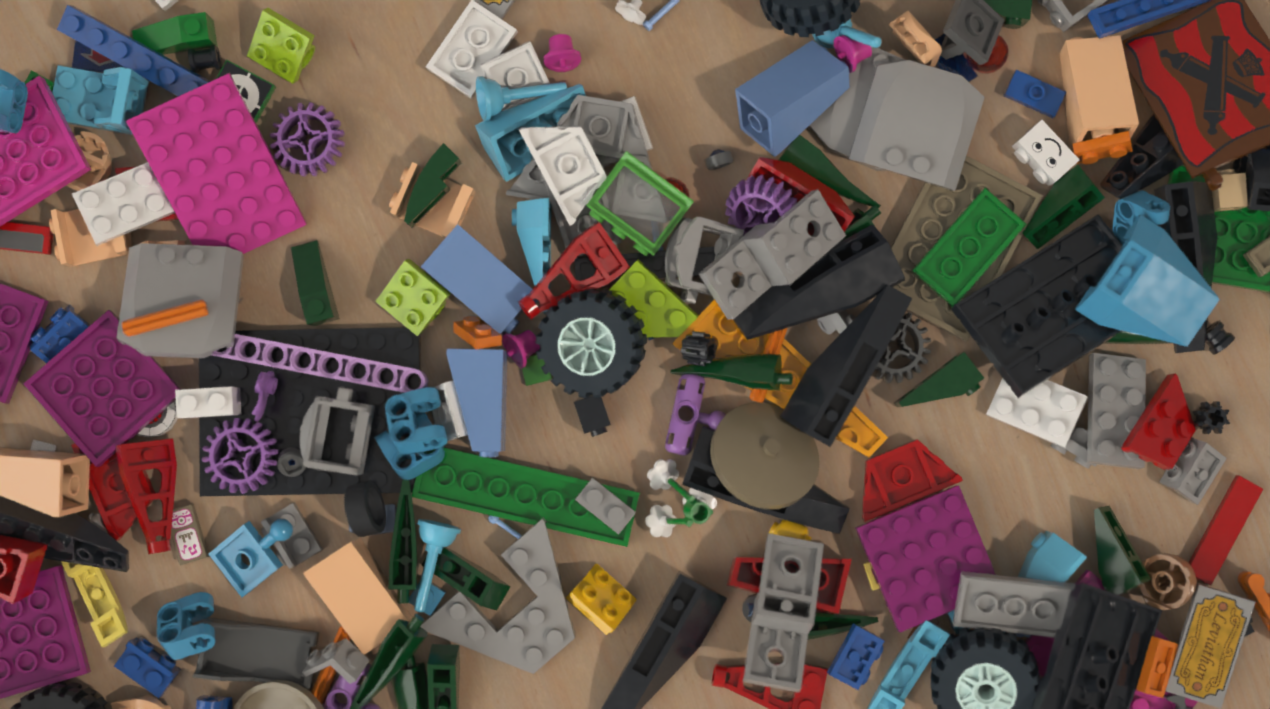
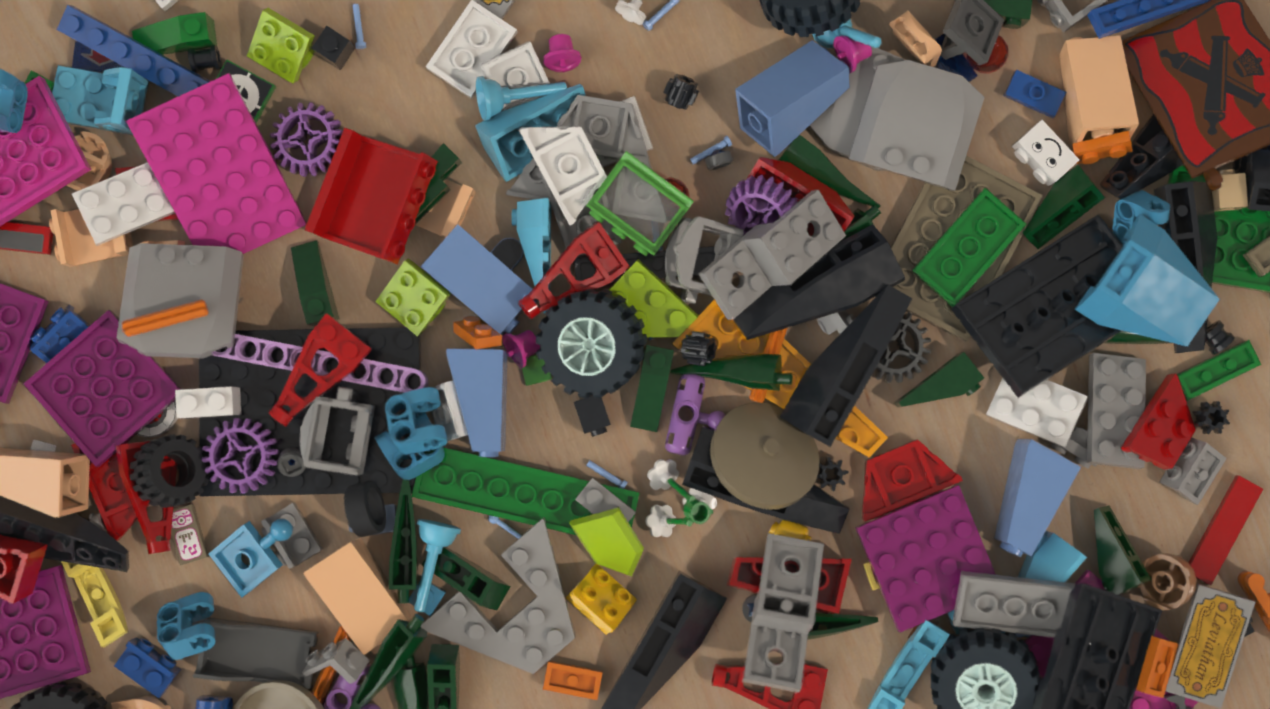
medium lavender plate [252,371,278,422] -> none
blue bracket [827,623,884,690] -> none
none -> black tyre [130,434,210,508]
none -> red plate [268,313,372,426]
none -> red panel [305,128,438,265]
none -> black brick [312,26,355,71]
none -> light blue piece [352,4,366,49]
none -> black tile [490,238,524,271]
none -> orange plate [543,660,603,700]
none -> lime tile [569,507,644,577]
none -> light blue piece [586,460,628,489]
none -> dark green slope [630,345,674,432]
none -> black gear [663,74,699,110]
none -> light blue piece [690,136,732,165]
none -> black gear [817,457,849,491]
none -> medium blue slope [994,439,1081,557]
none -> green tile [1177,340,1262,401]

